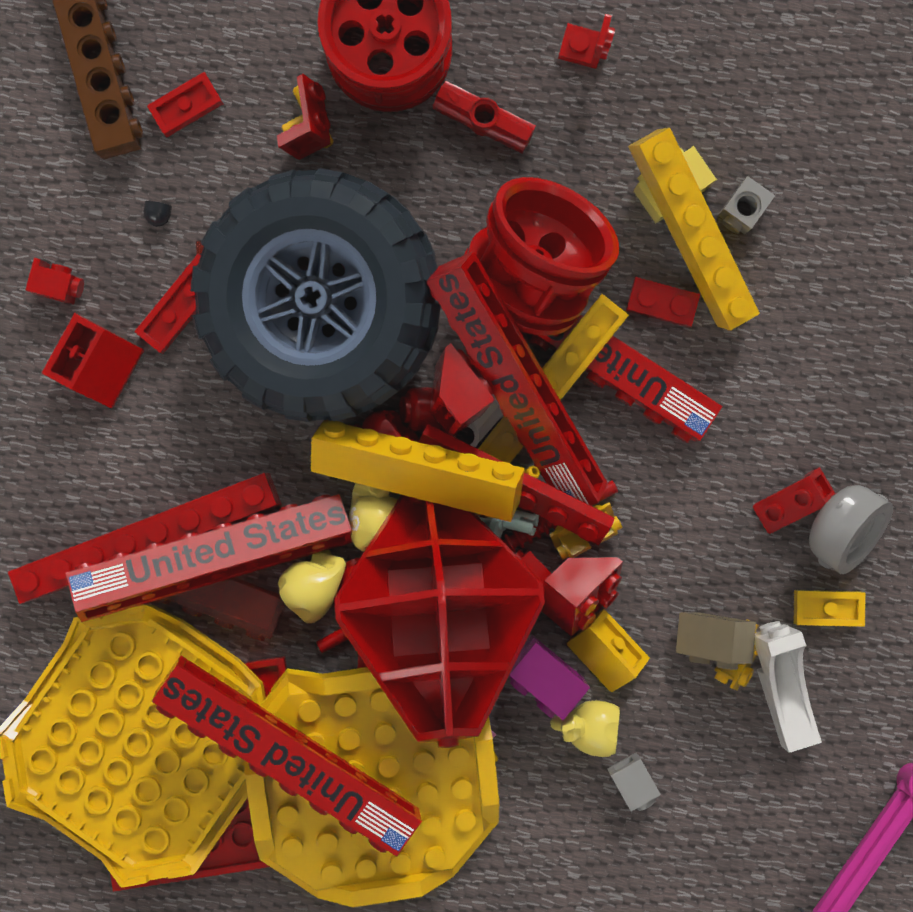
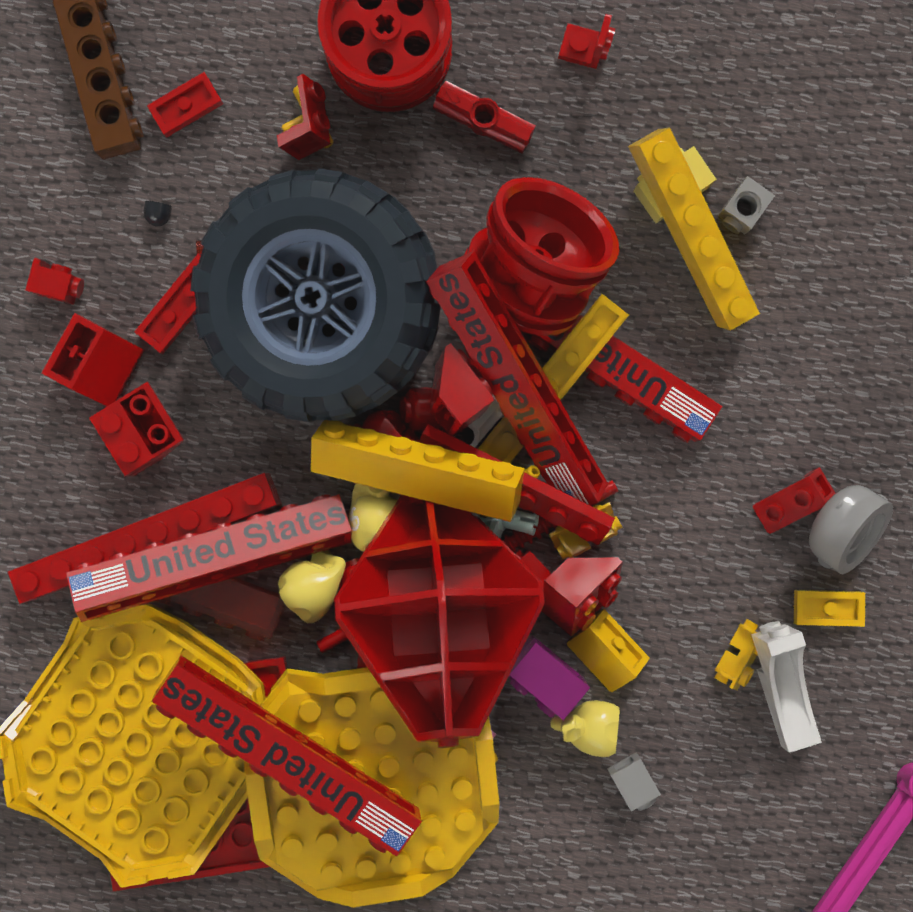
red plate [625,277,700,328] -> none
dark tan brick [676,612,756,670] -> none
none -> red slope [89,382,184,476]

